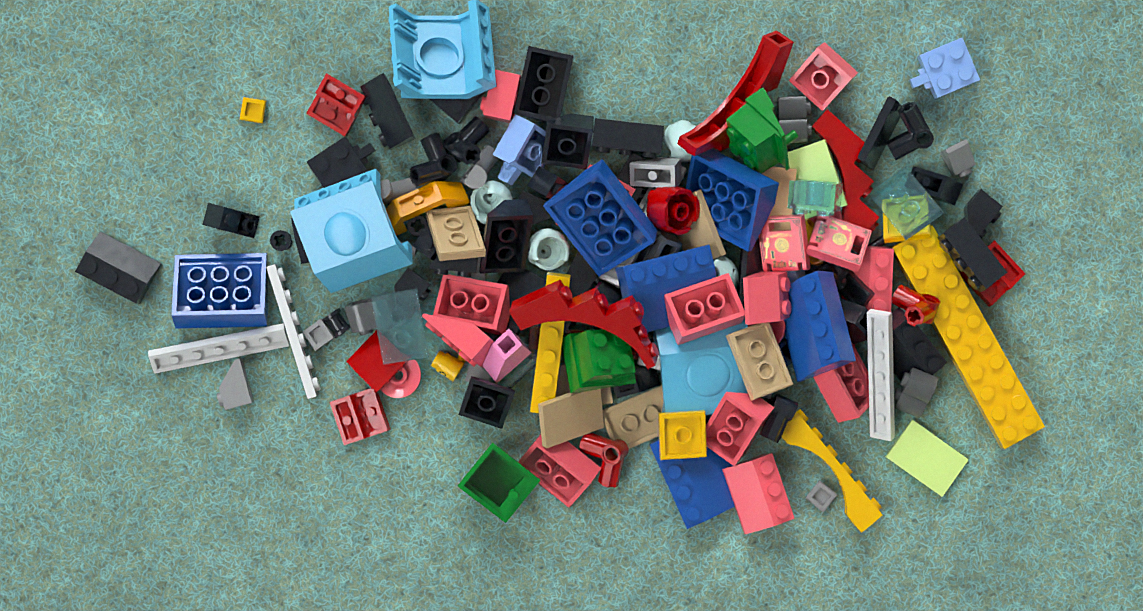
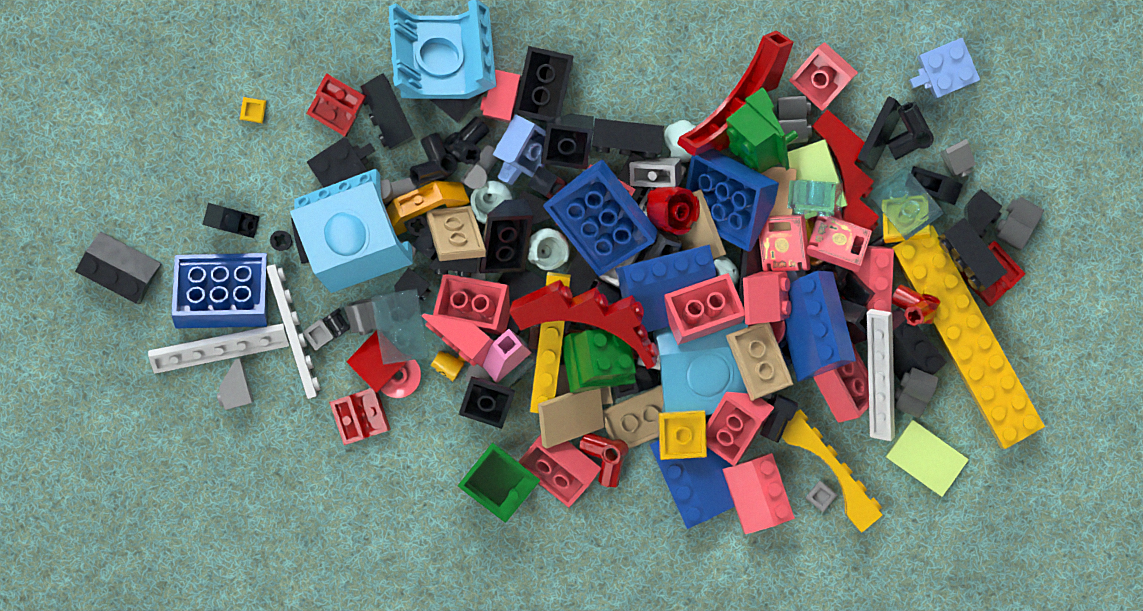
none -> dark grey brick [995,196,1044,251]

